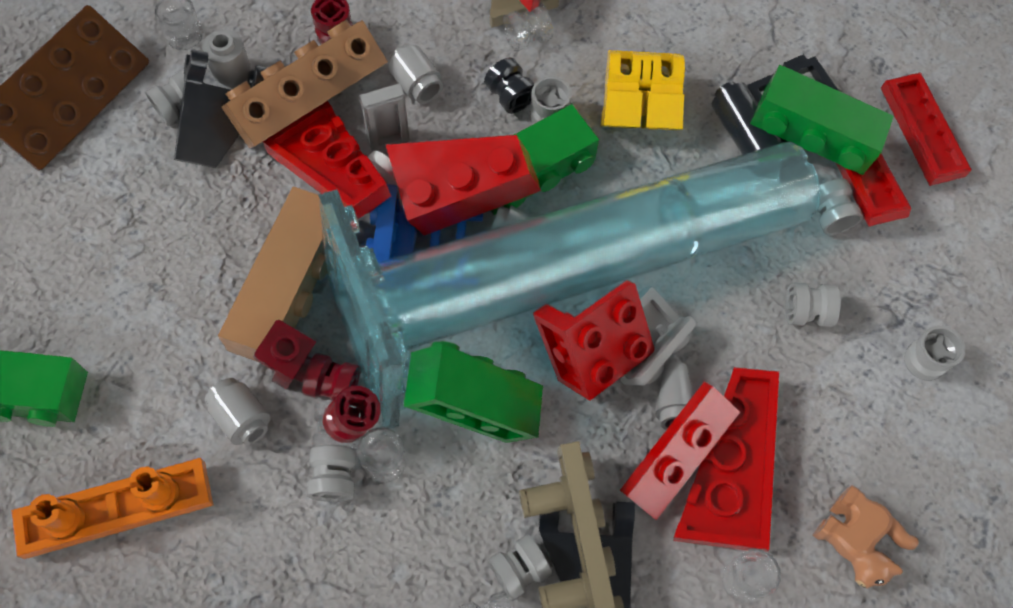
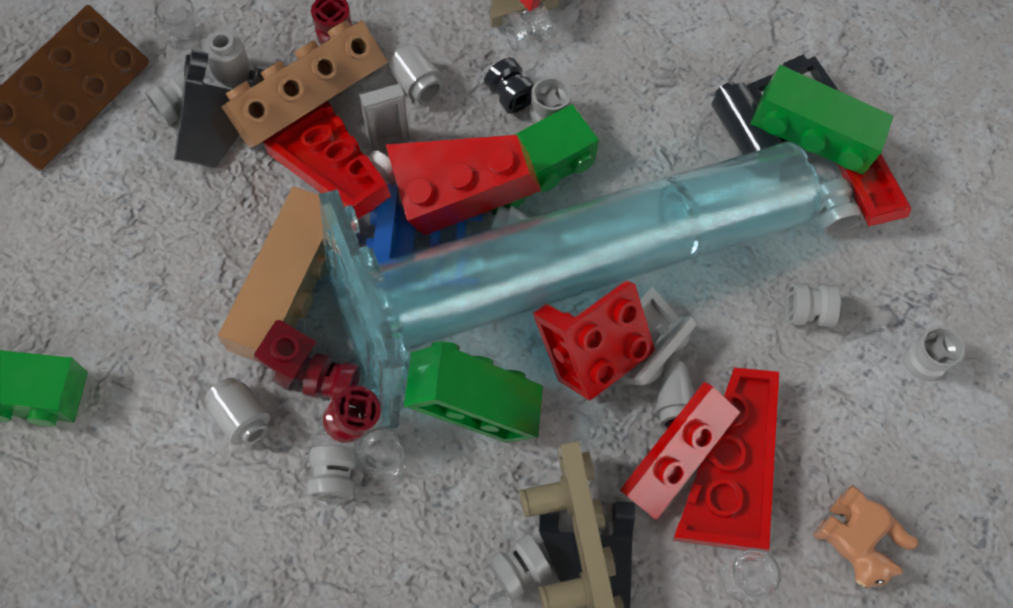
orange plate [11,458,214,559] -> none
yellow hips [600,50,685,131] -> none
red plate [881,72,972,186] -> none

